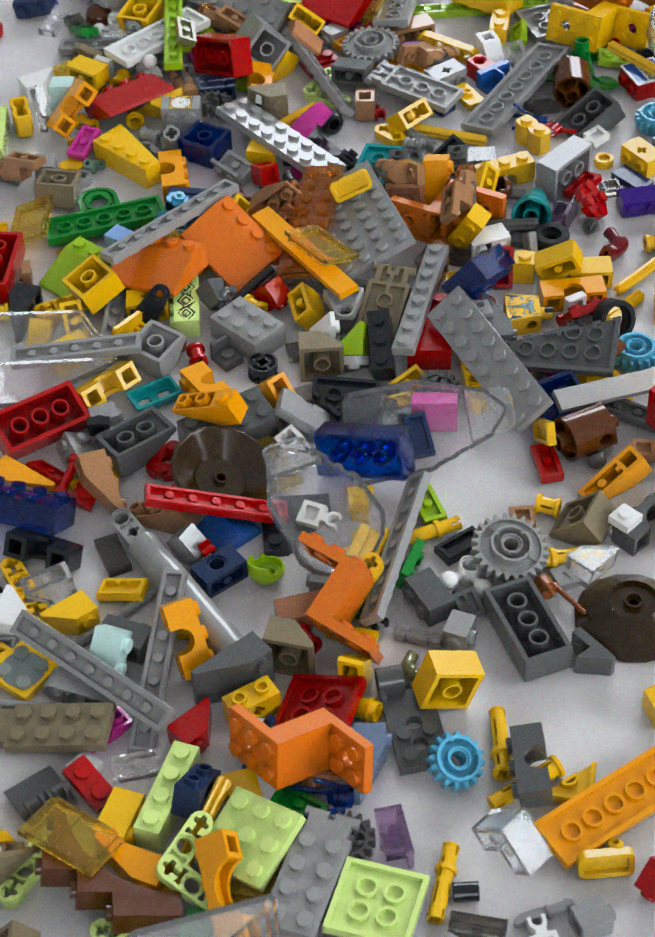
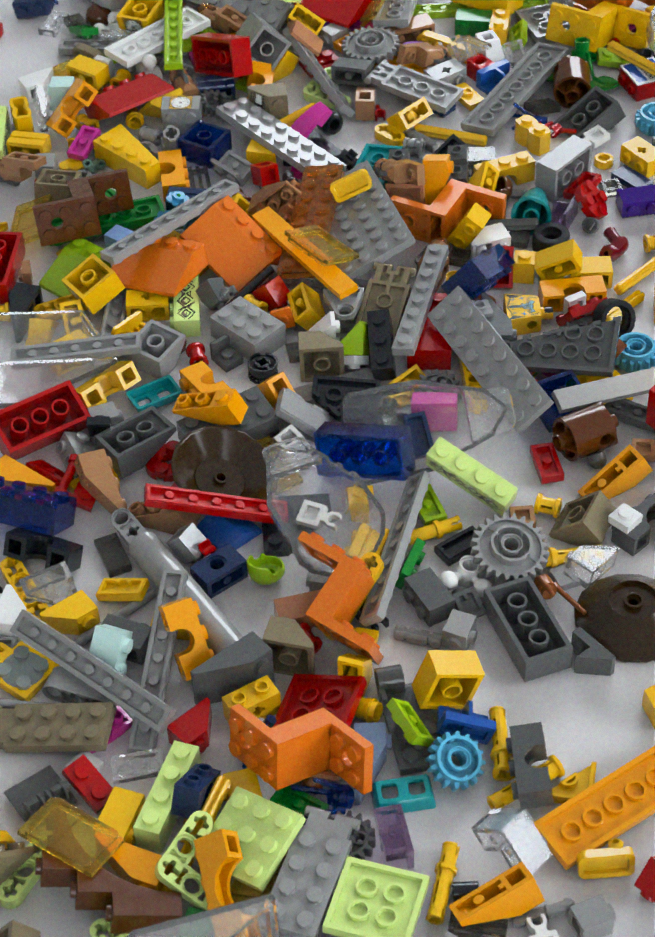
black piece [131,284,170,324] -> none
olive plate [174,16,197,47] -> none
olive arm [400,650,419,682] -> none
medium nougat plate [439,164,477,225] -> none
light grey tile [522,231,538,252] -> none
yellow tile [532,417,557,446] -> none
none -> yellow brick [6,130,52,154]
none -> reddish brown bracket [32,168,134,247]
none -> clear smoke tile [188,165,211,189]
none -> orange bracket [270,306,296,328]
none -> teal piece [371,774,436,817]
none -> lime plate [386,698,434,747]
none -> yellowish green brick [425,437,518,516]
none -> blue panel [437,700,496,745]
none -> clear slope [446,34,492,63]
none -> light orange slope [448,861,545,926]
none -> green brick [455,8,493,36]

